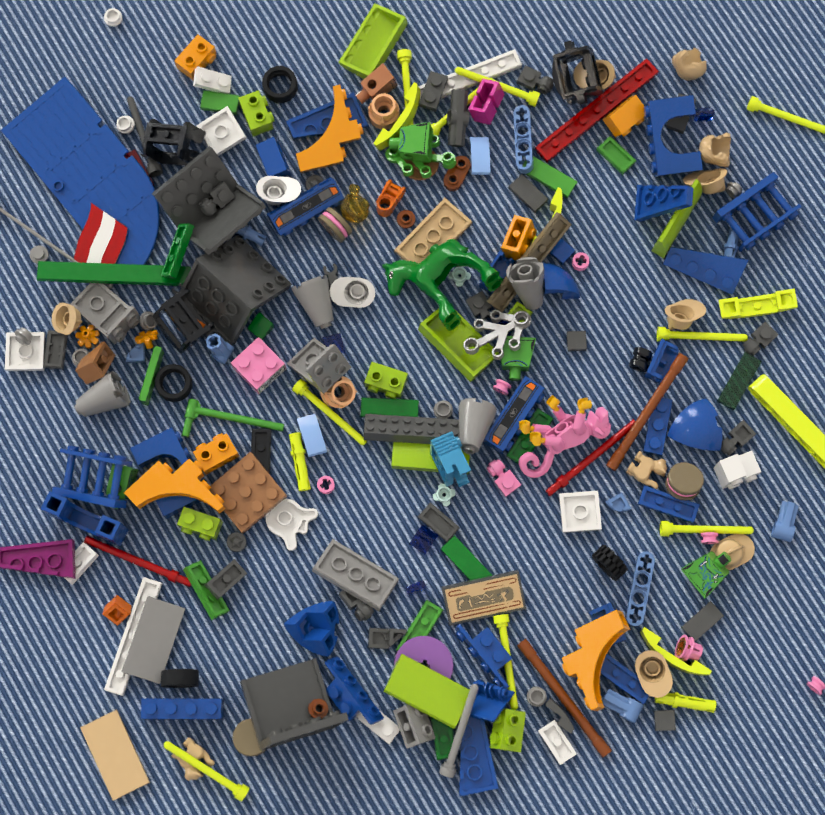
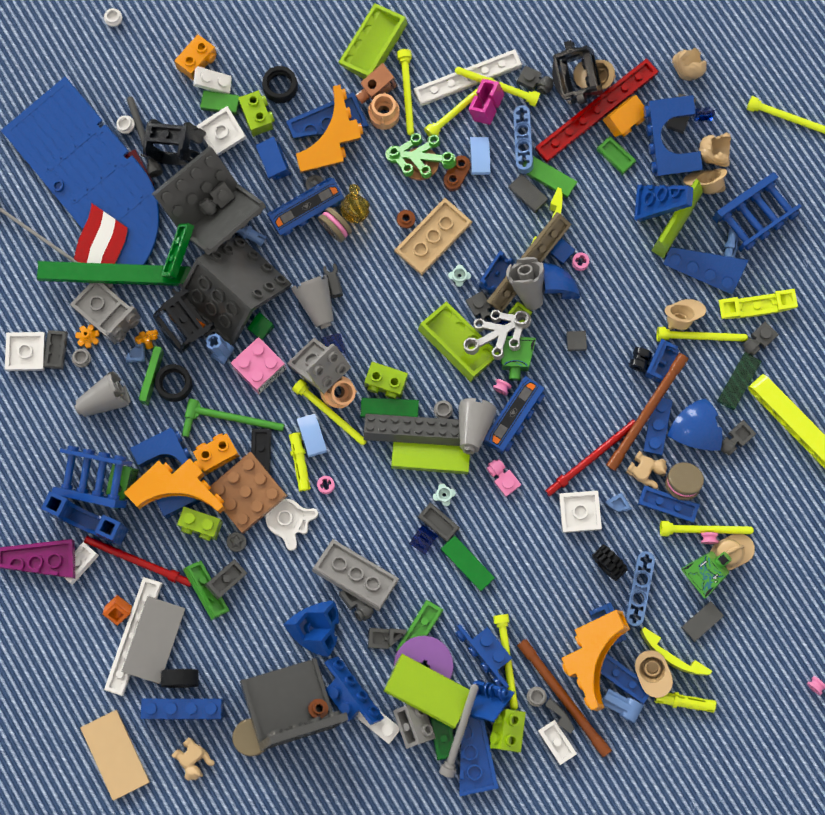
light grey plate [14,327,33,345] -> none
light grey plate [29,245,49,264] -> none
tan piece [52,303,83,335] -> none
medium nougat slope [75,341,116,385] -> none
light grey plate [139,311,157,330] -> none
neon yellow piece [163,741,250,802] -> none
white piece [256,176,301,205] -> none
white piece [329,277,375,308] -> none
neon yellow slope [373,82,421,151] -> none
orange piece [376,179,406,217] -> none
green animal [382,239,503,331] -> none
bright green torso [389,122,433,163] -> none
clear blue tile [405,580,426,597] -> none
dark grey plate [419,71,448,112] -> none
dark azure piece [430,431,471,487] -> none
tile [441,570,526,626] -> none
dark grey piece [447,89,469,147] -> none
light orange brick [501,215,536,260] -> none
green tile [506,408,554,464] -> none
bright pink animal [519,395,611,478] -> none
dark grey tile [654,710,676,731] -> none
bright pink piece [675,635,703,661] -> none
white brick [713,451,761,490] -> none
light grey plate [725,182,743,199] -> none
medium blue piece [771,501,799,543] -> none

